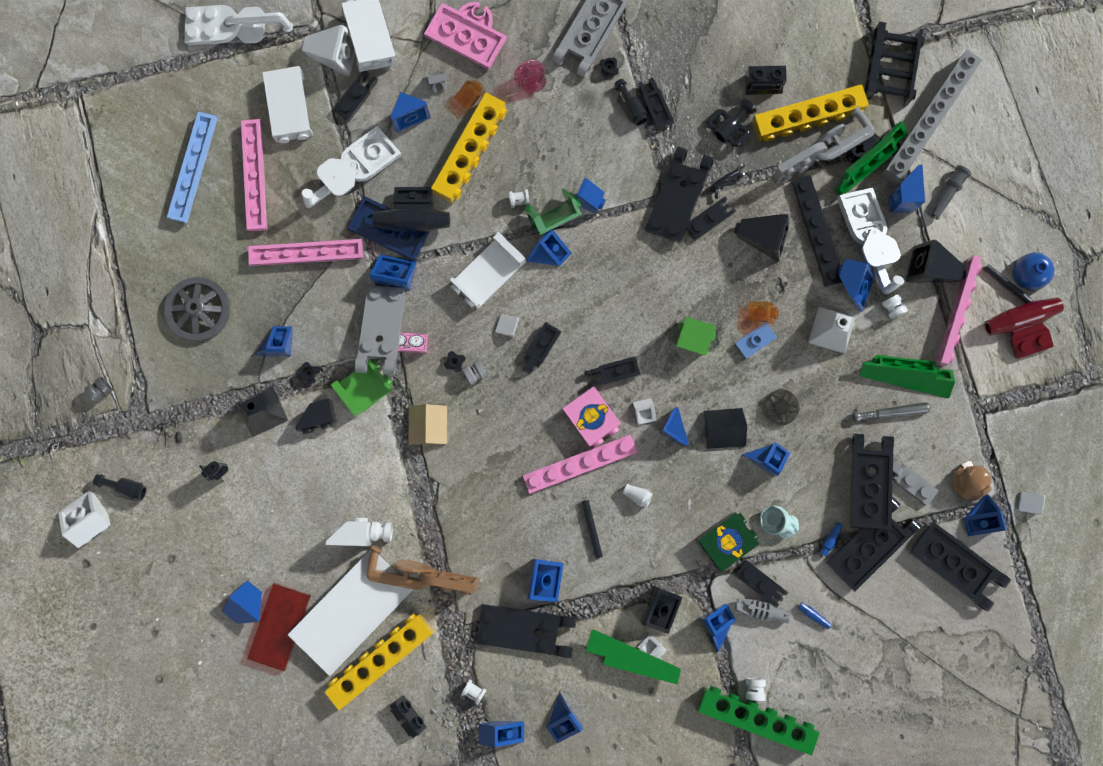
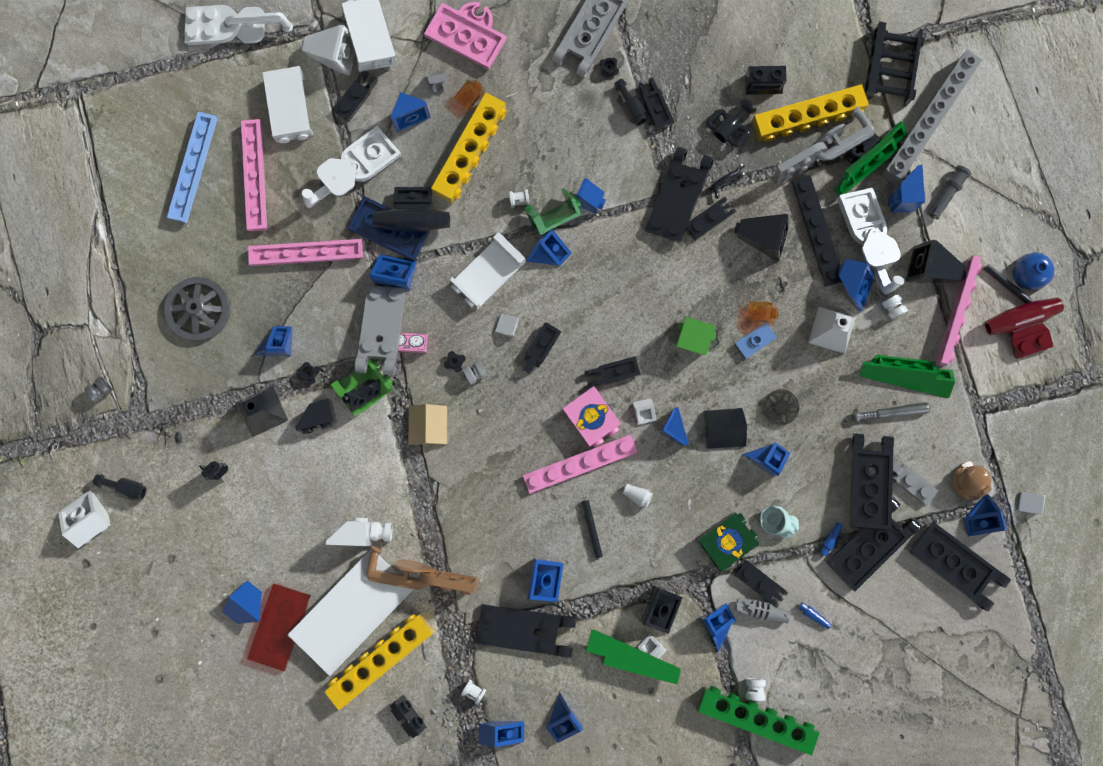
clear pink piece [514,60,546,93] -> none
none -> black hinge [342,379,381,412]

